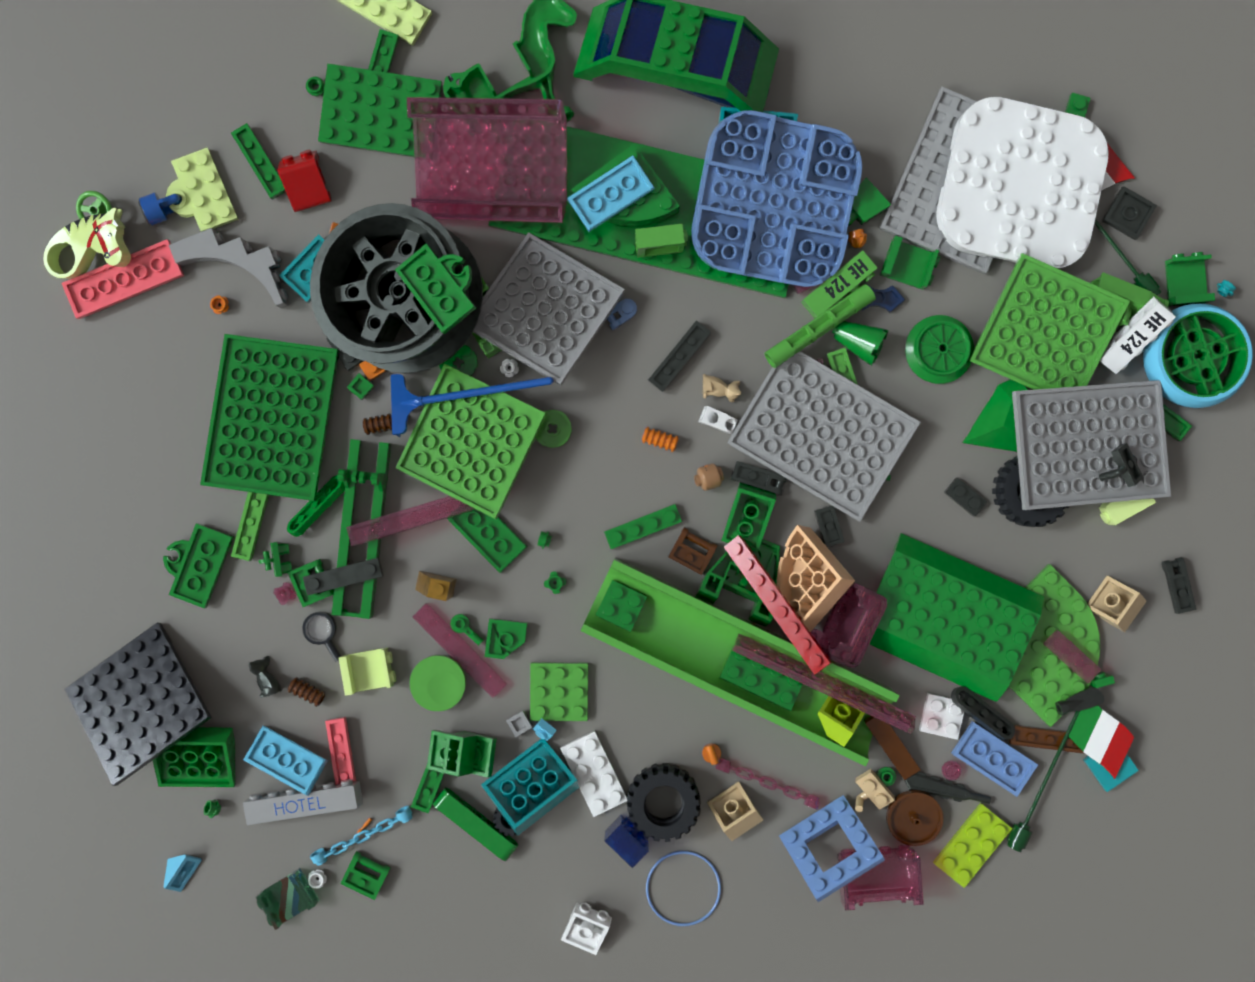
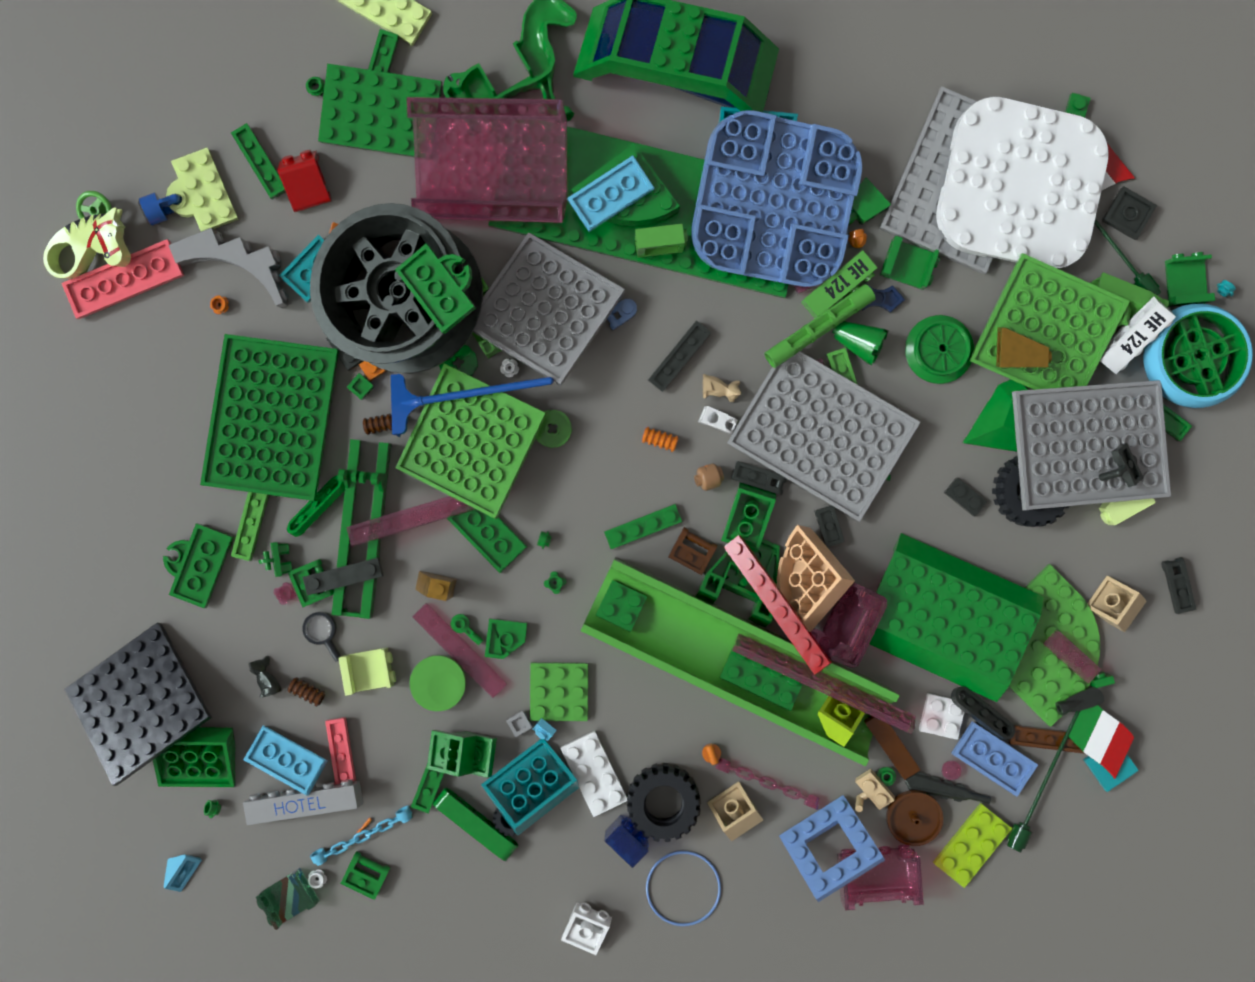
none -> pearl gold slope [996,327,1052,367]

